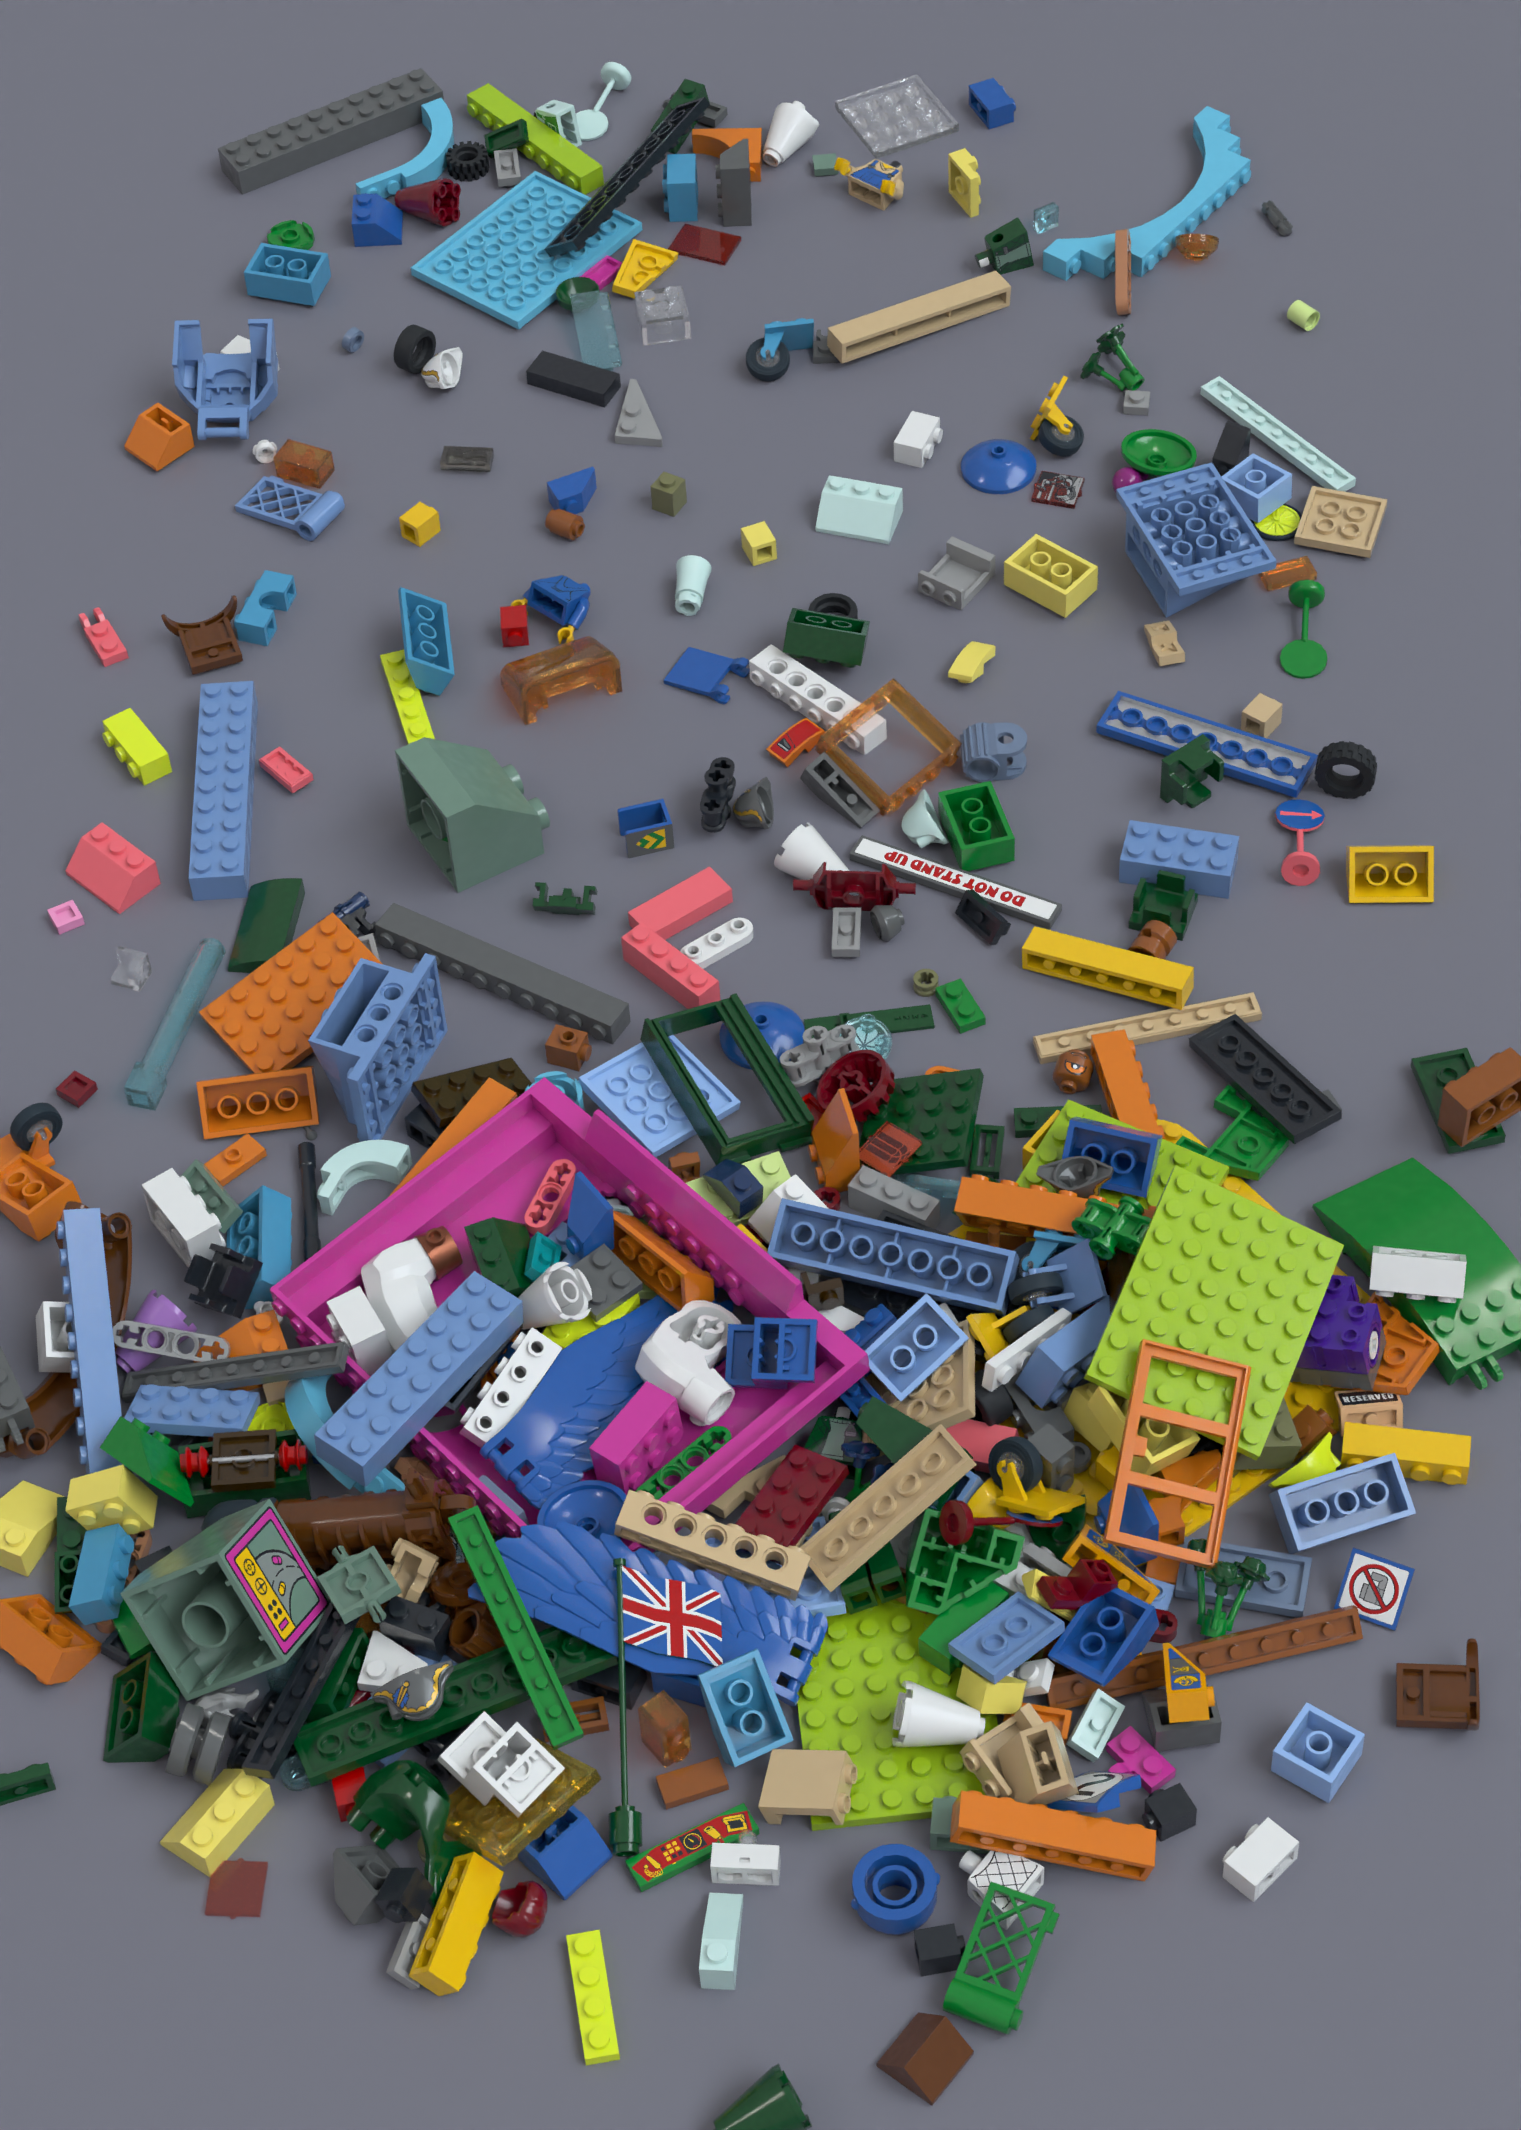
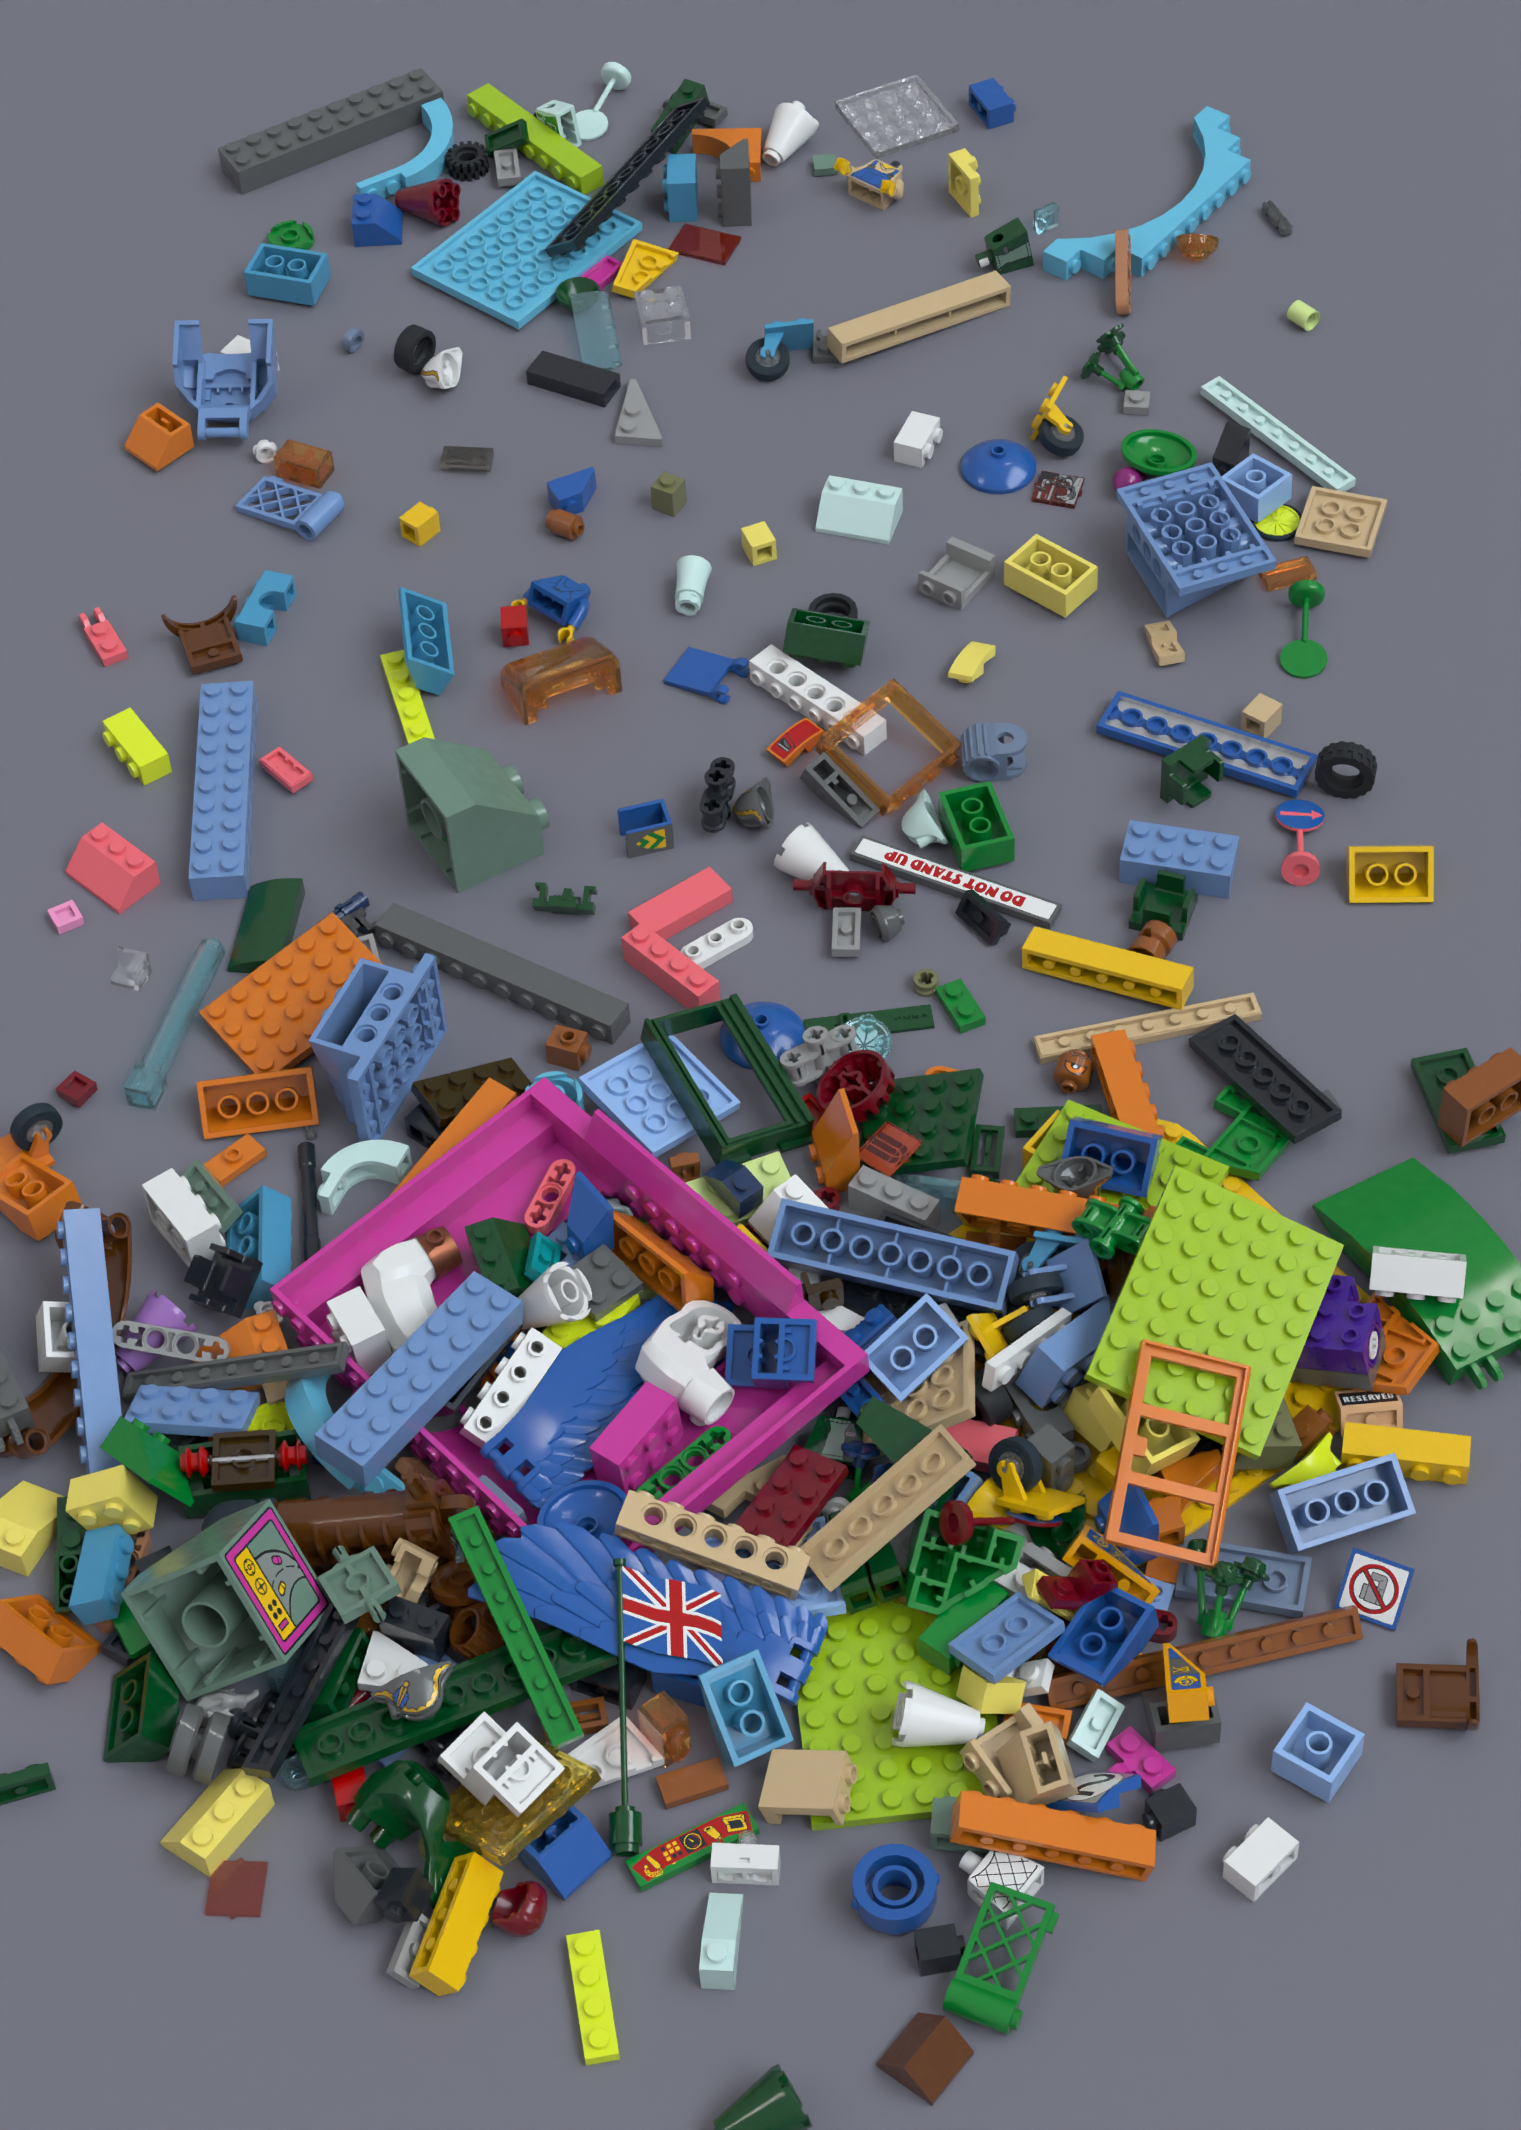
none -> white wing [553,1716,665,1798]

